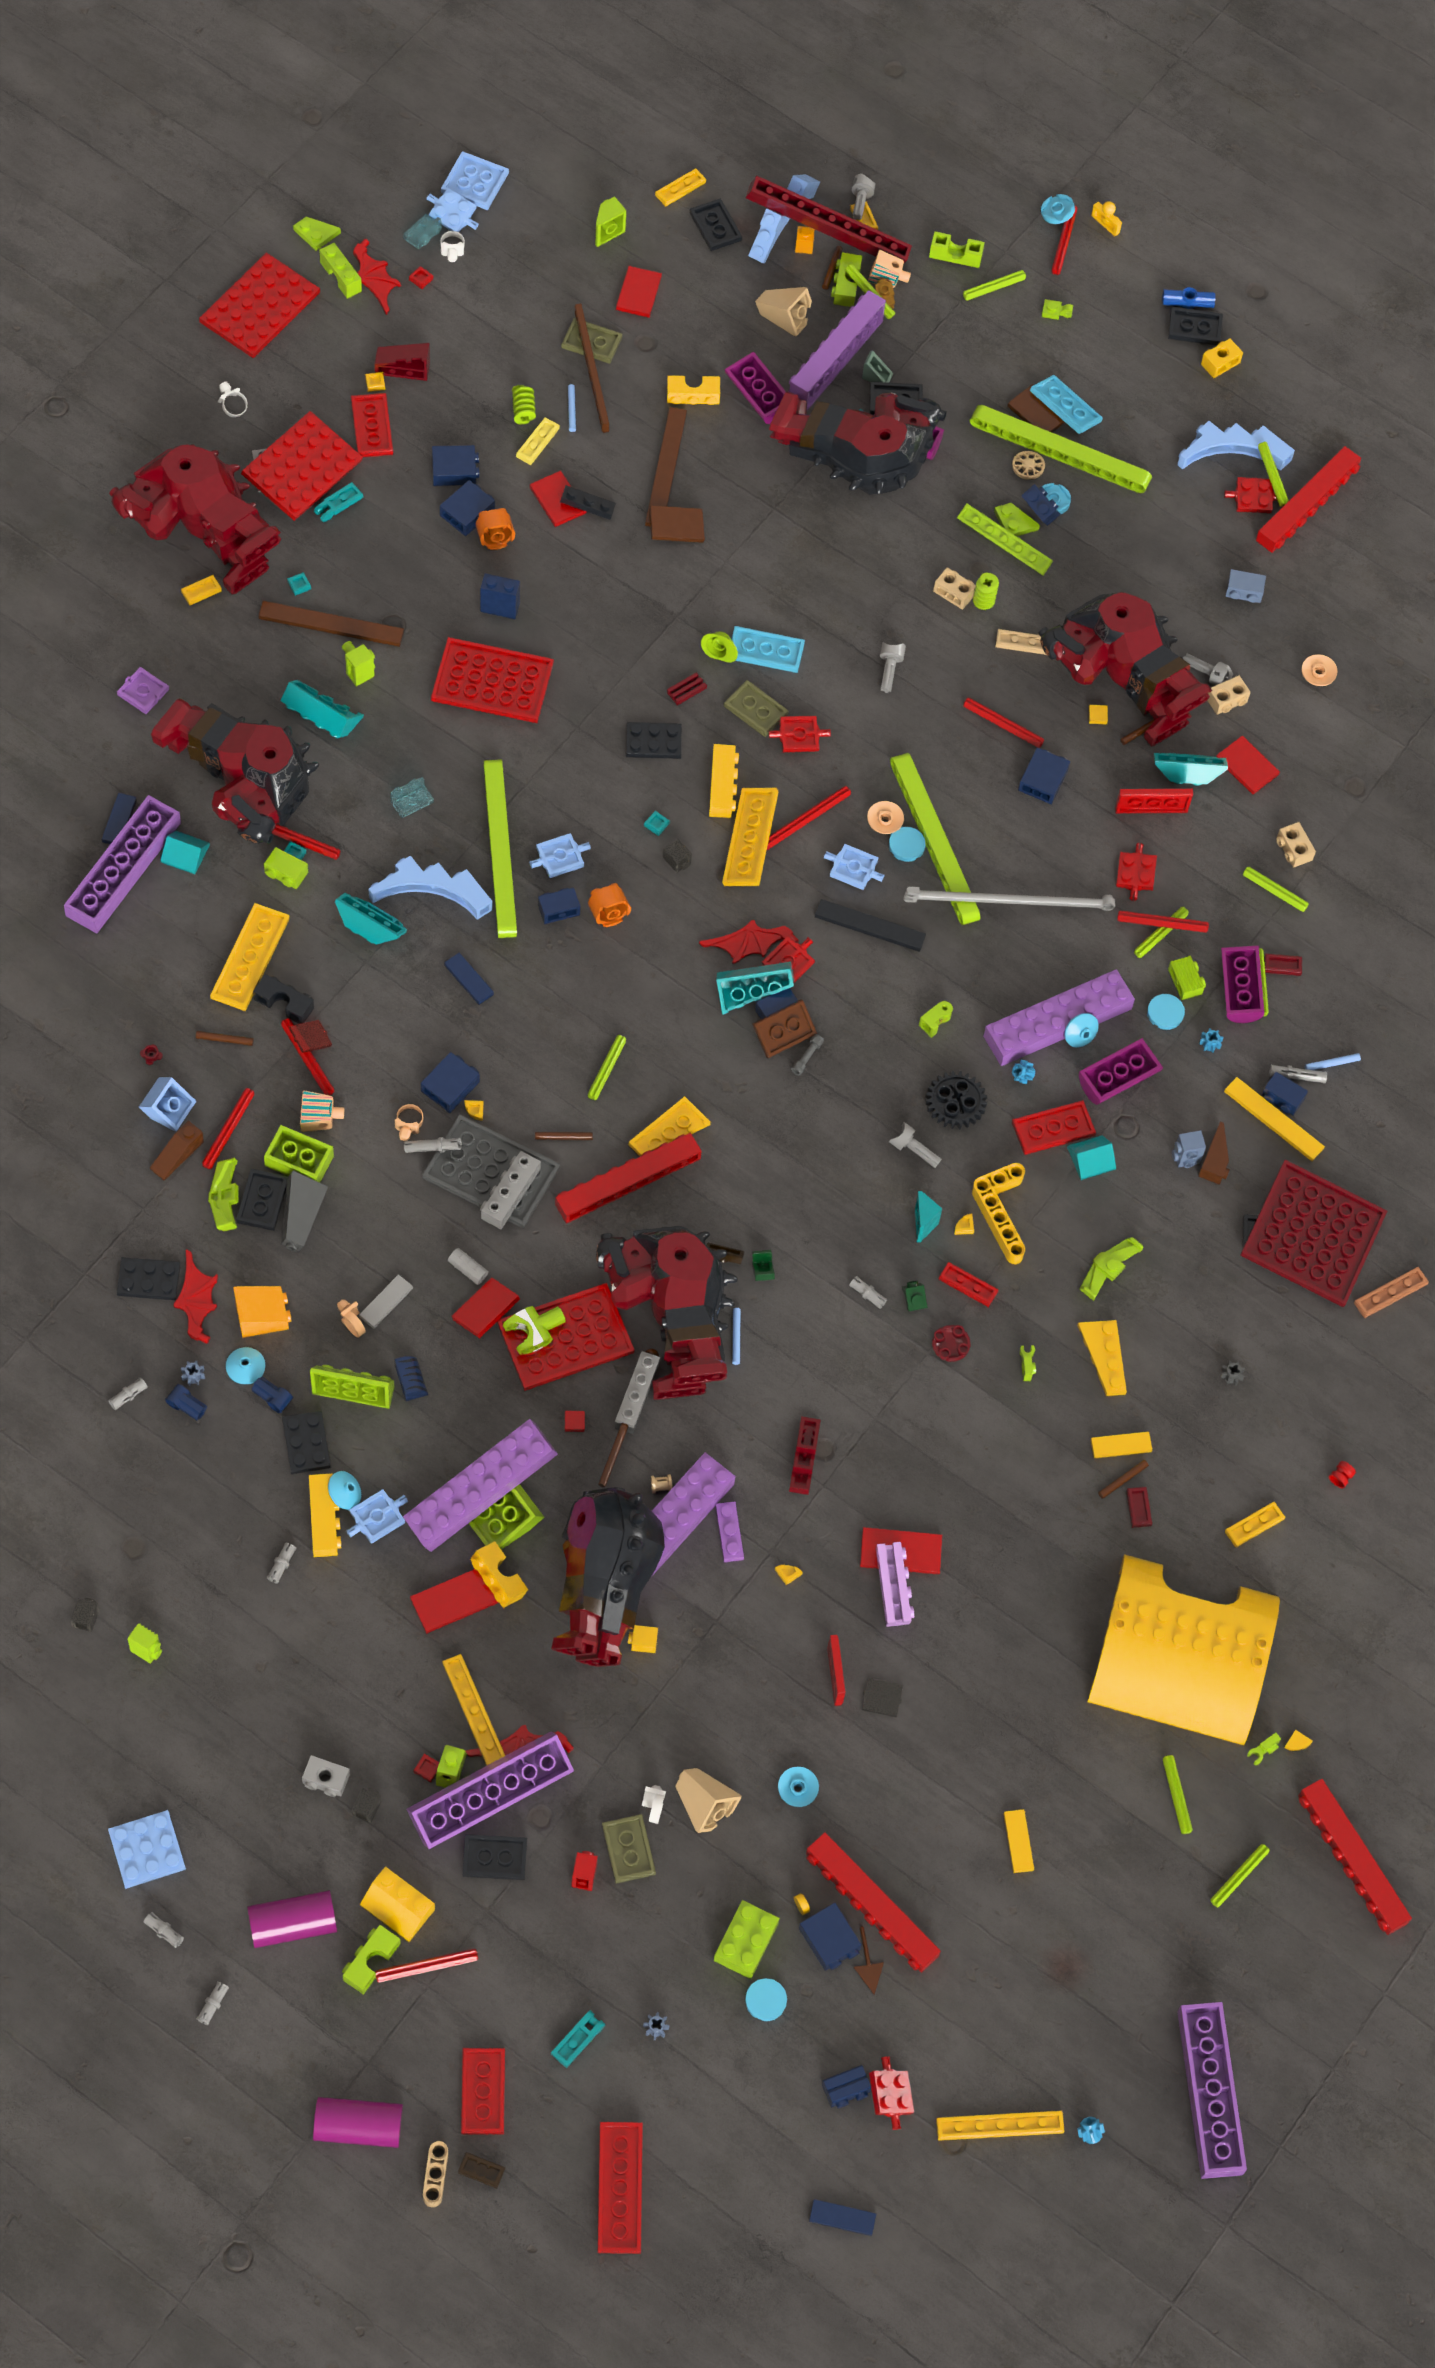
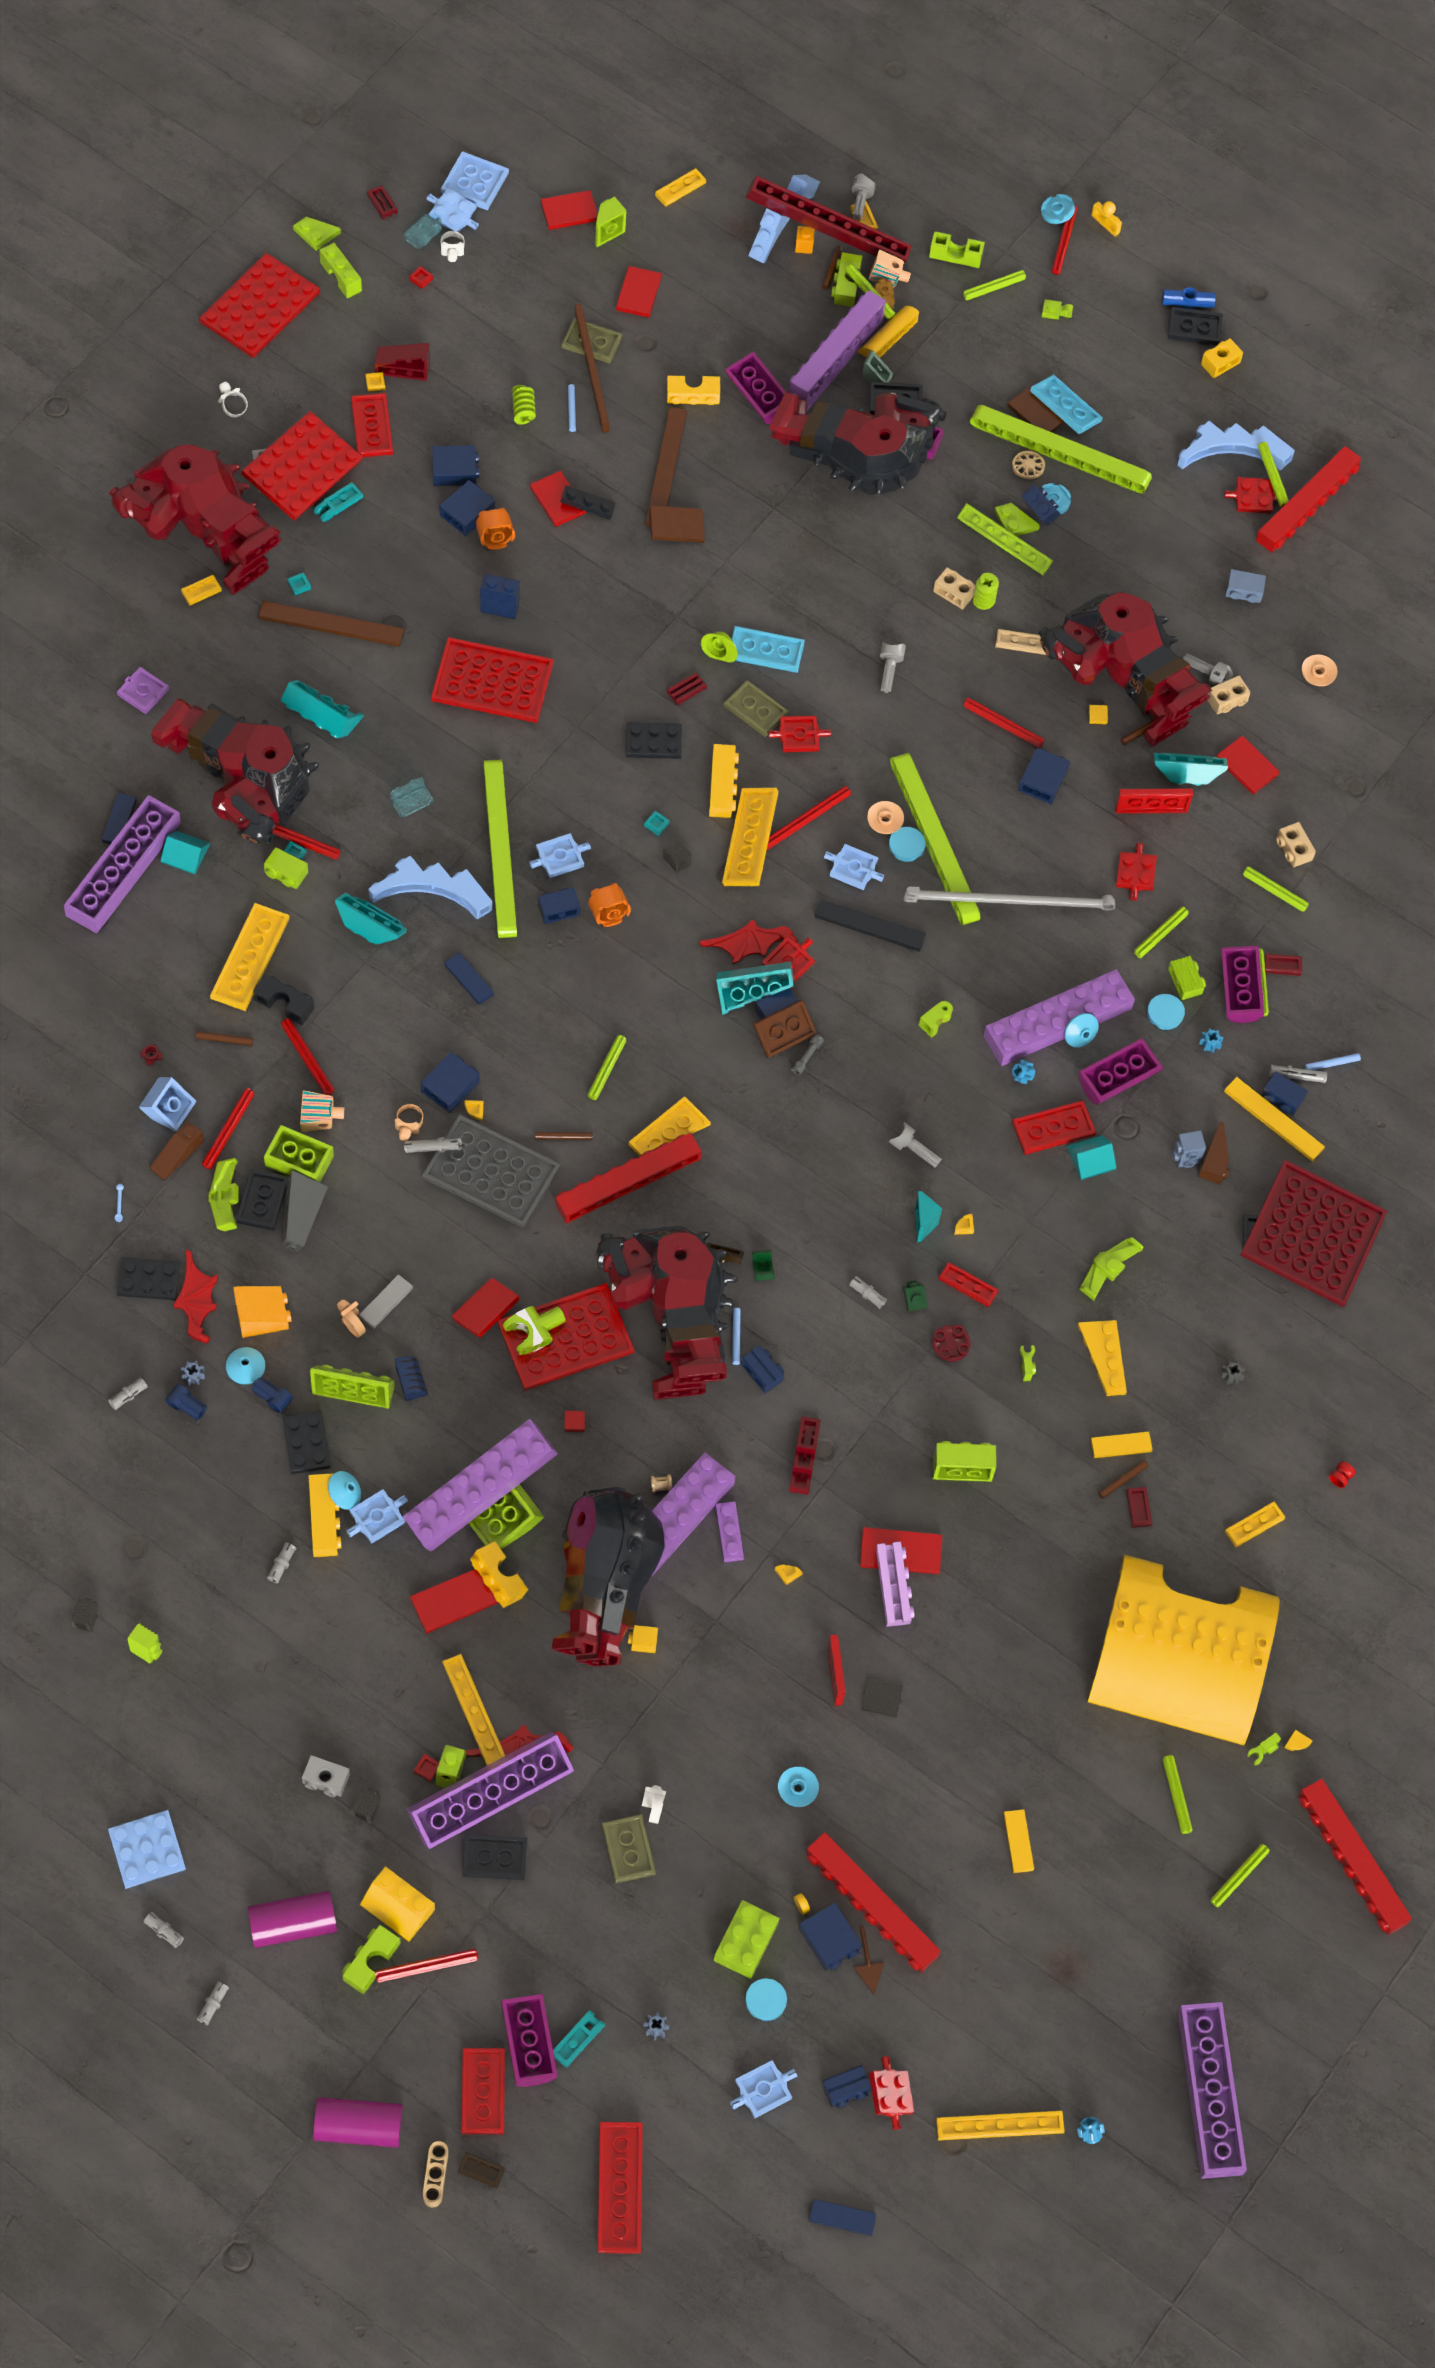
clear red piece [289,1020,332,1053] -> none
lime brick [342,641,375,687] -> none
red animal [353,239,401,315] -> none
light grey axle [448,1248,489,1285] -> none
light grey brick [480,1151,541,1229] -> none
light yellow tile [516,417,560,465] -> none
red brick [572,1851,598,1891] -> none
light grey piece [598,1348,660,1487] -> none
tan slope [675,1768,742,1833] -> none
black plate [690,198,742,251] -> none
tan slope [755,287,812,336] -> none
black gear [926,1071,987,1130] -> none
yellow beam [972,1163,1025,1264] -> none
red axle [1117,911,1209,933] -> none
nougat tile [1354,1267,1429,1318] -> none
none -> light blue hinge [115,1184,124,1222]
none -> dark red tile [367,185,398,219]
none -> magenta brick [501,1994,558,2087]
none -> red tile [541,190,598,230]
none -> light blue plate [730,2060,797,2119]
none -> dark blue brick [741,1346,784,1393]
none -> yellow brick [858,306,919,358]
none -> lime brick [933,1441,996,1482]

